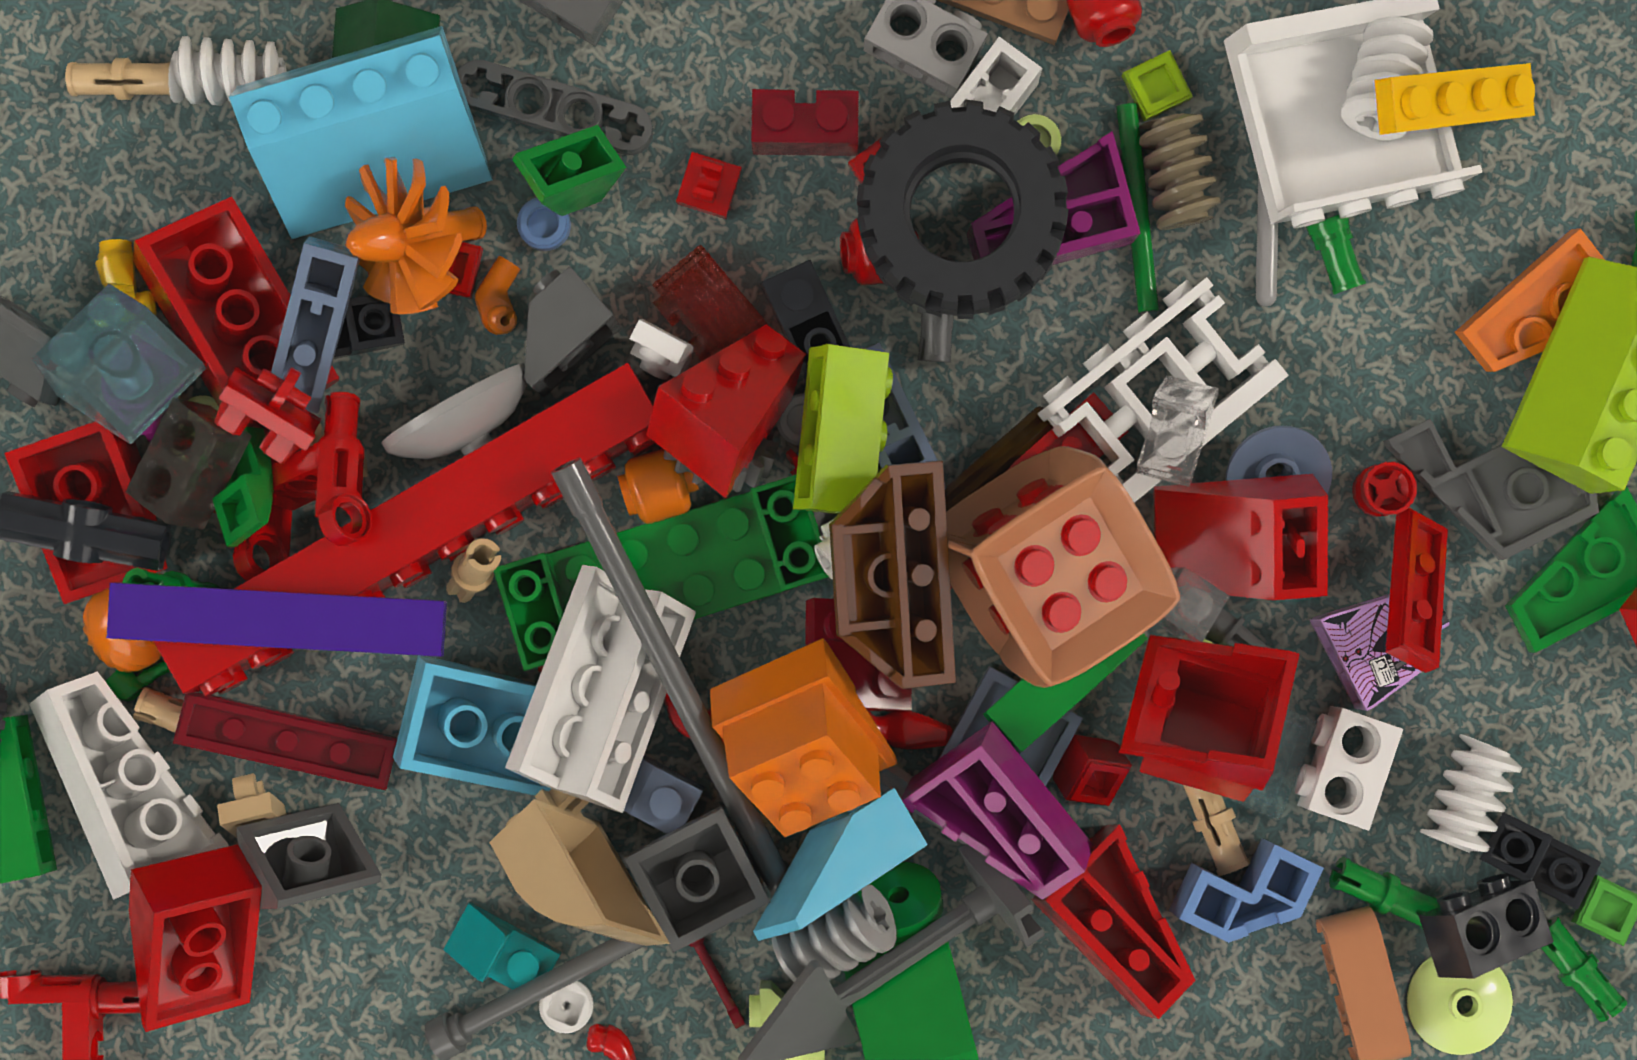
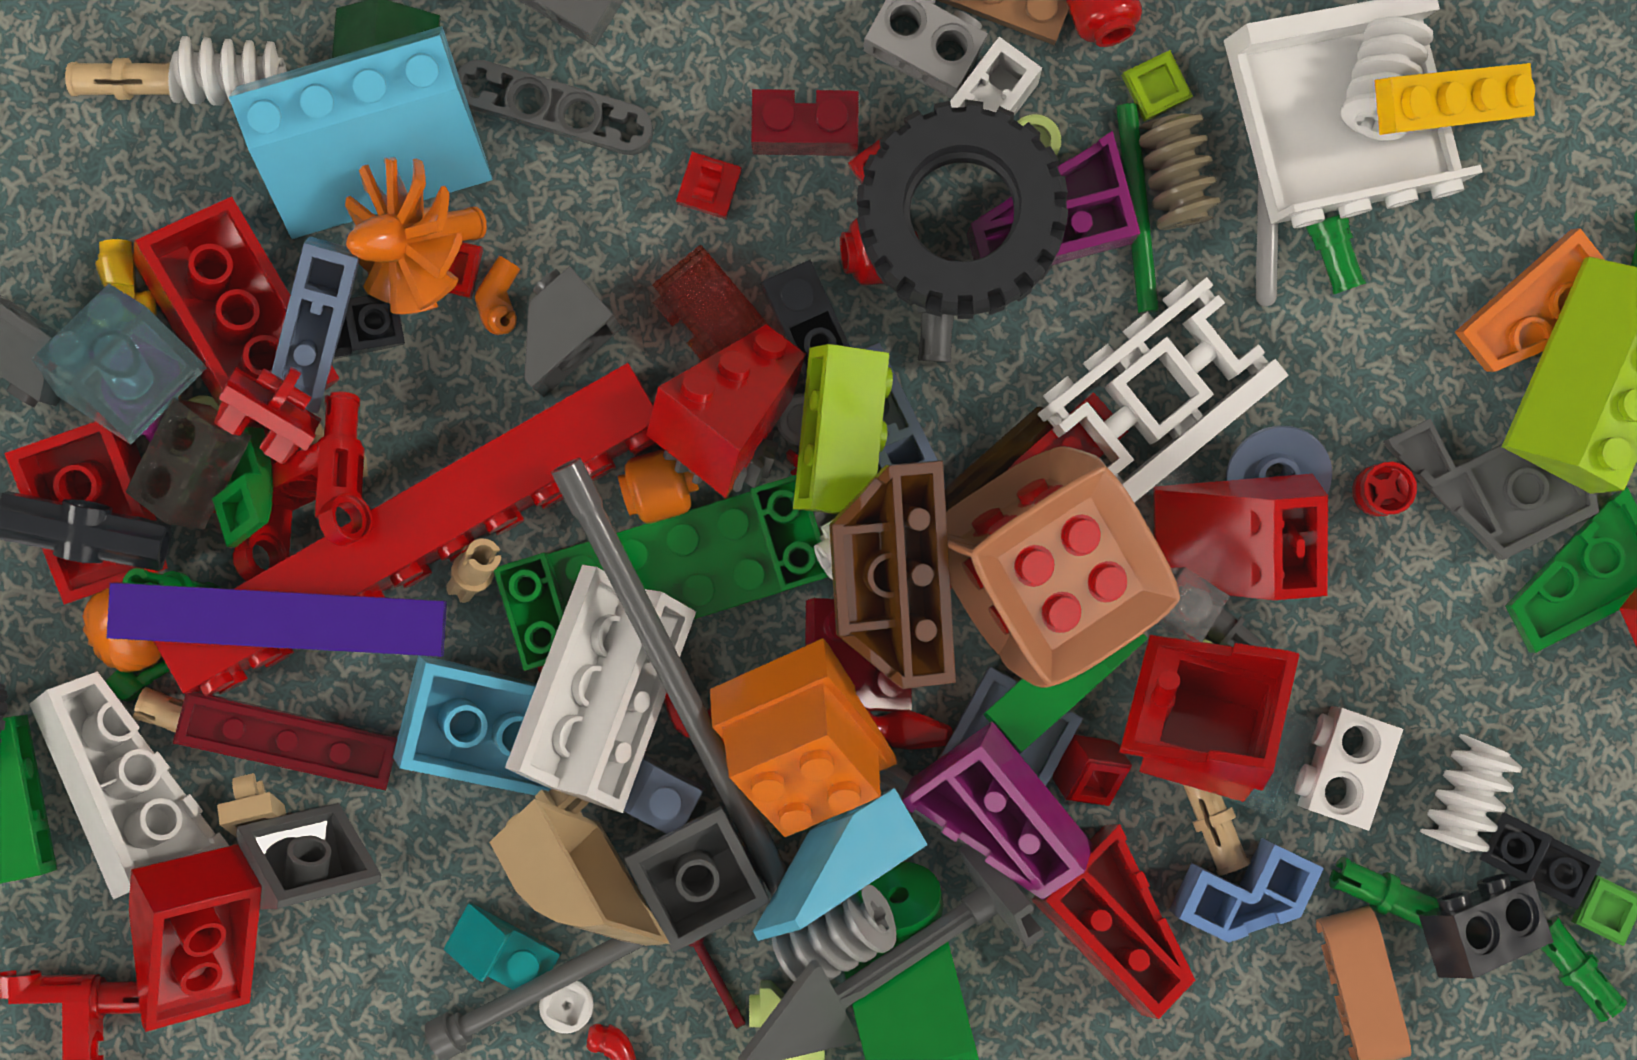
light grey dish [381,363,527,459] -> none
green slope [512,125,627,216] -> none
medium blue tile [517,198,571,251] -> none
white slope [629,319,693,380] -> none
clear slope [1137,376,1219,487] -> none
lavender torso [1310,594,1449,711] -> none
red tile [1385,507,1448,673] -> none
yellowish green dish [1407,956,1513,1055] -> none

